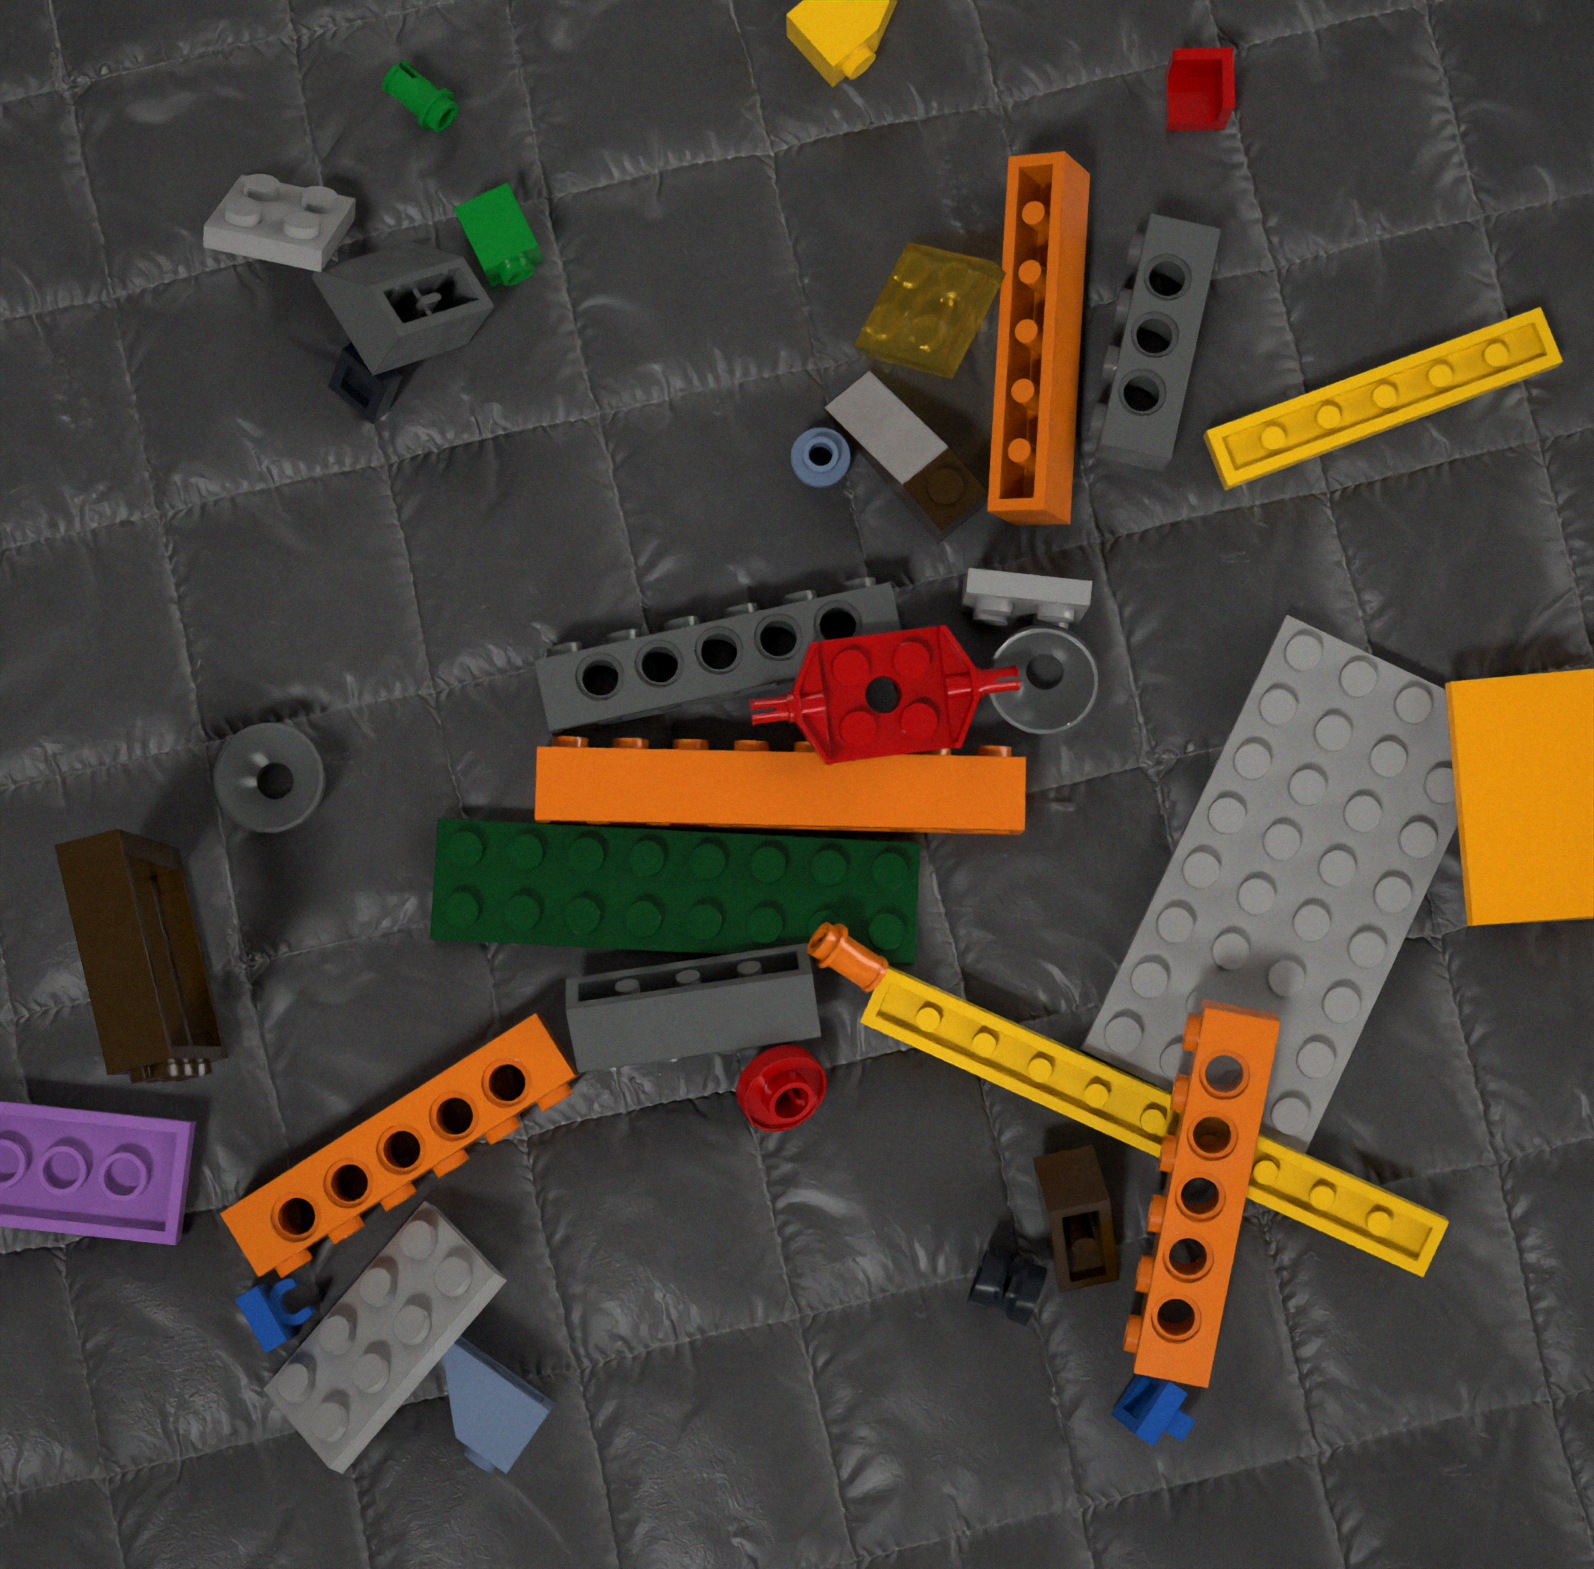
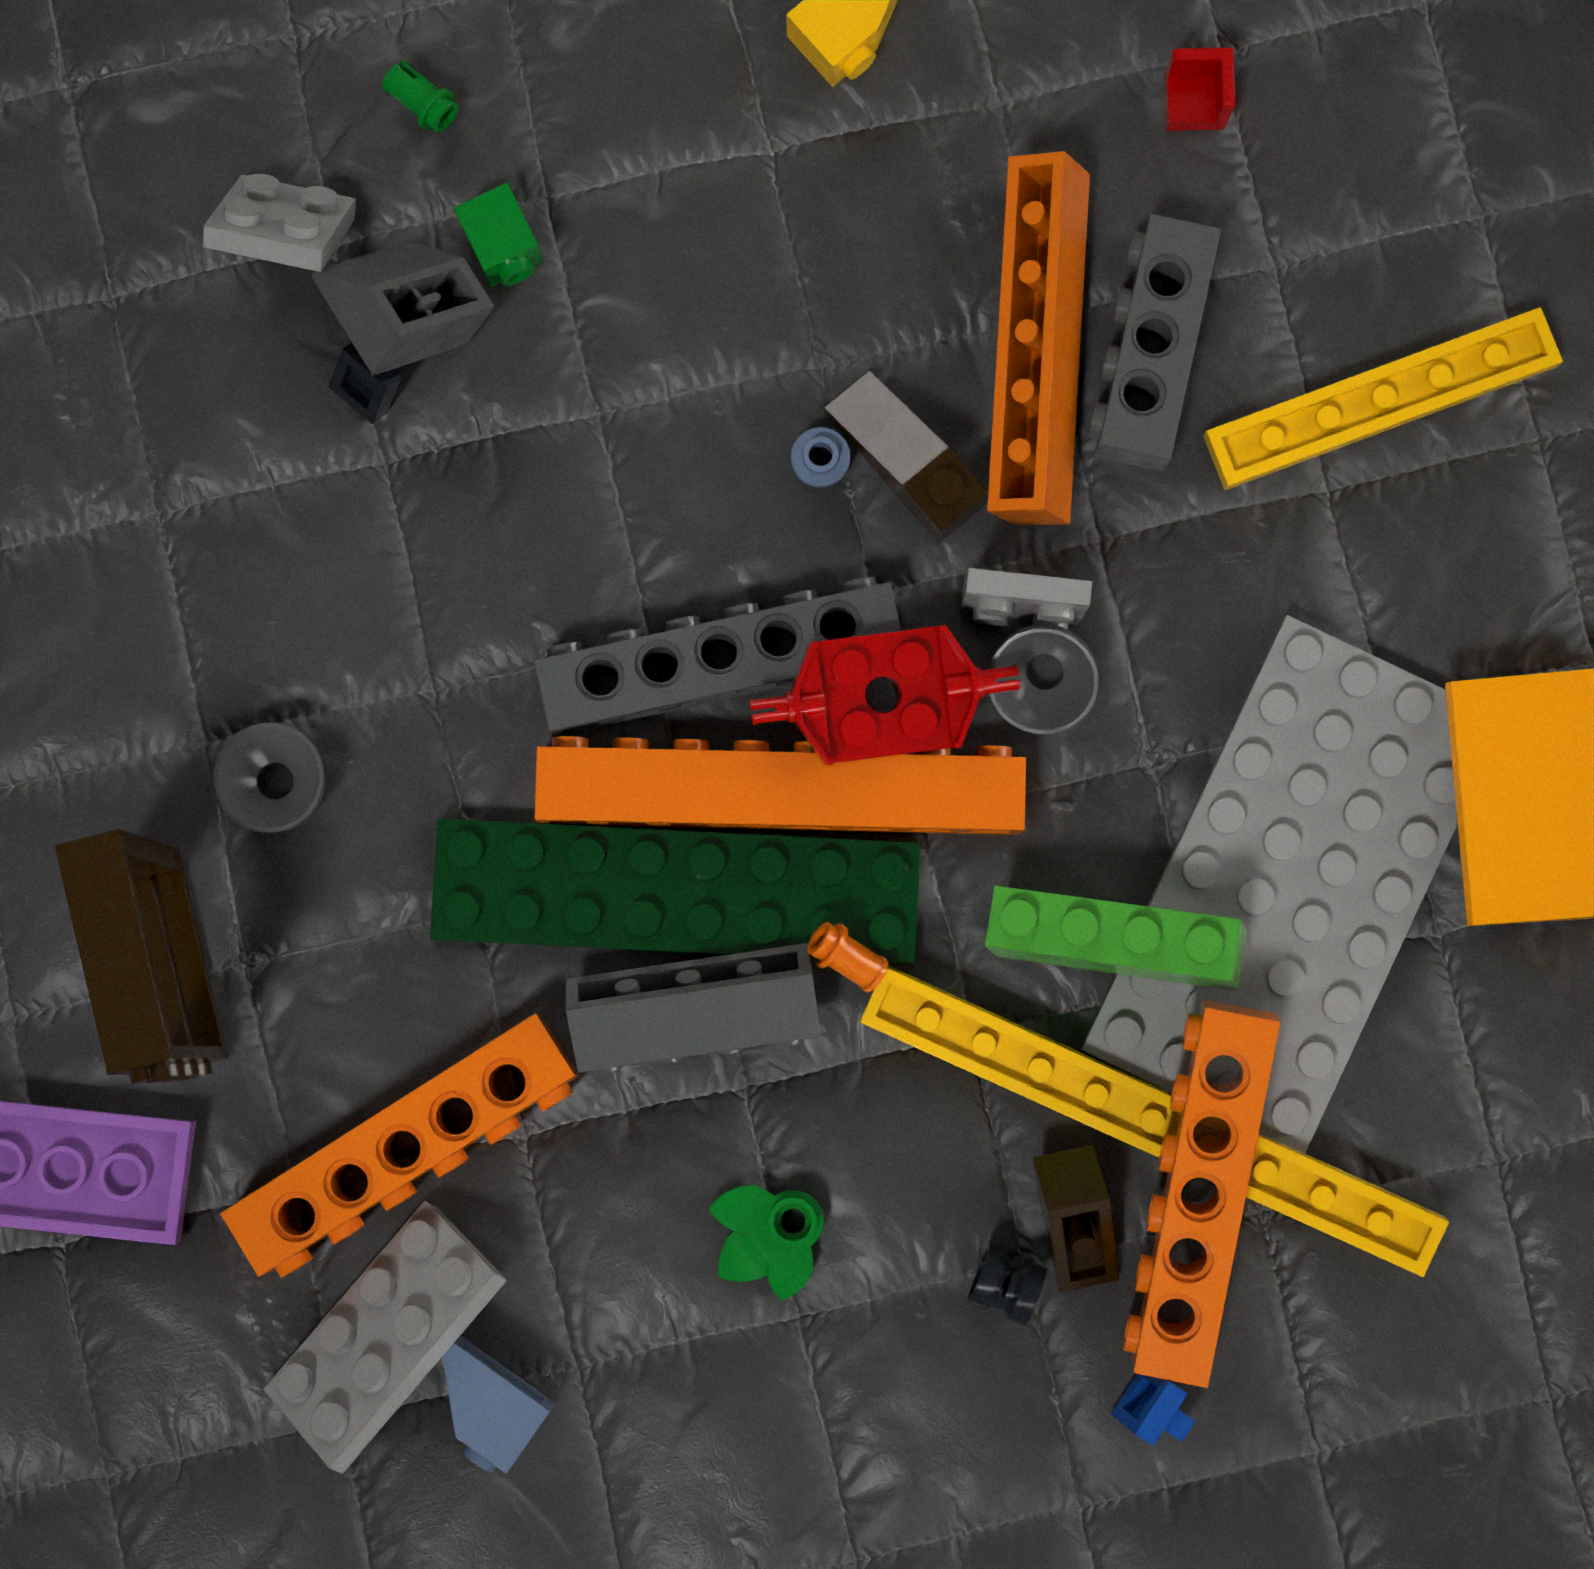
blue tile [235,1277,316,1353] -> none
red plate [736,1045,827,1132] -> none
clear yellow plate [854,242,1007,379] -> none
none -> green plate [709,1185,824,1301]
none -> bright green brick [985,886,1247,991]

